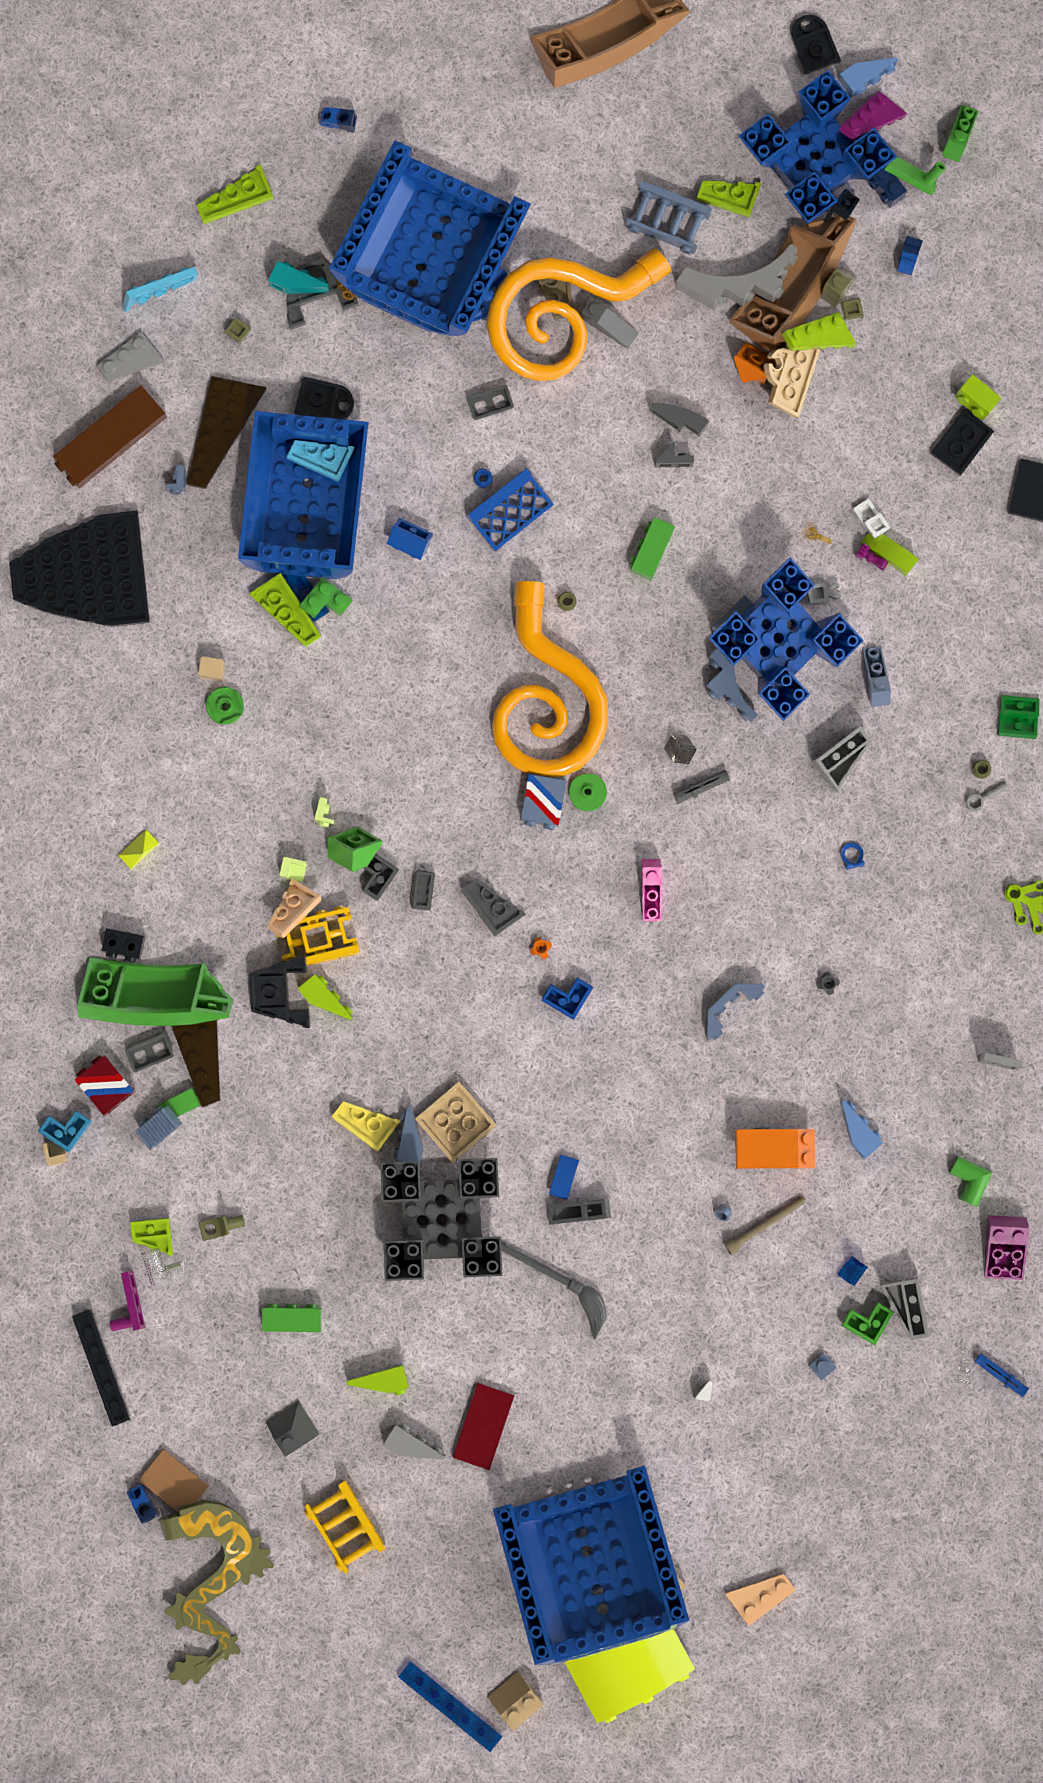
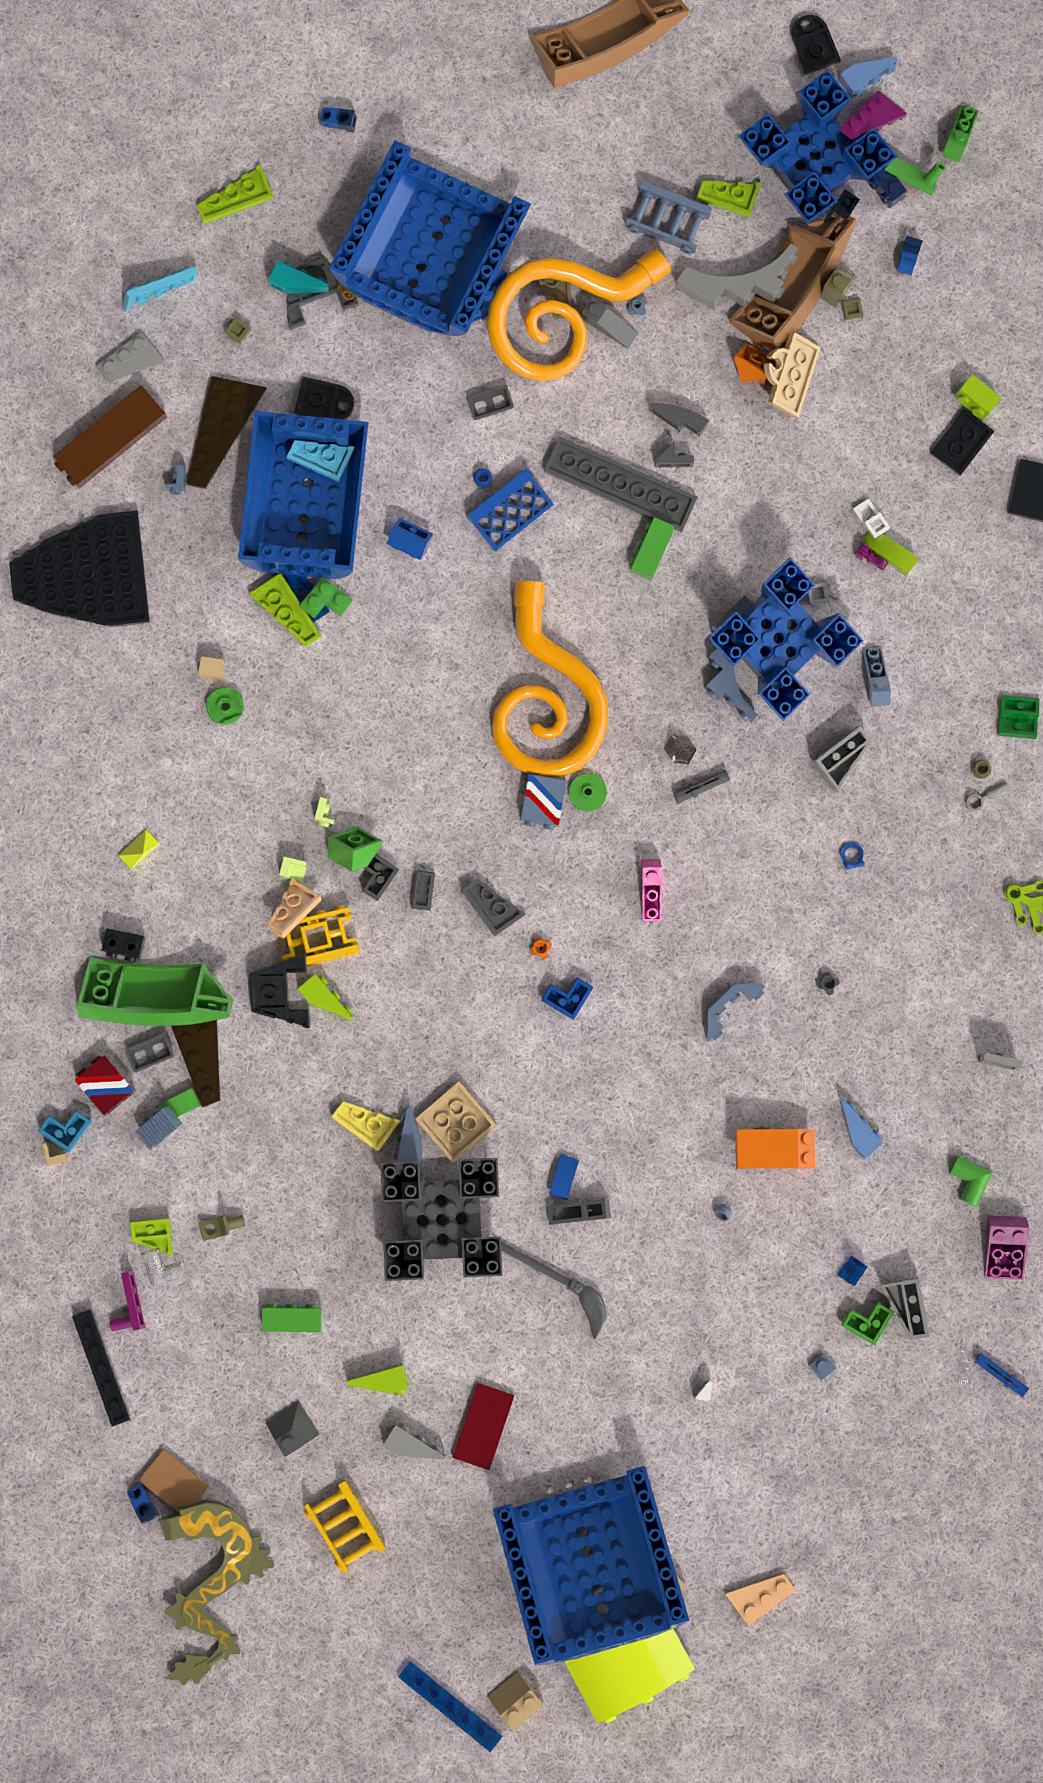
olive plate [558,592,577,611] -> none
dark tan piece [723,1197,806,1256] -> none
lime wing [782,312,857,351] -> none
clear yellow hand [806,527,833,544] -> none
none -> dark grey plate [544,437,698,532]
none -> sand blue plate [628,297,647,315]

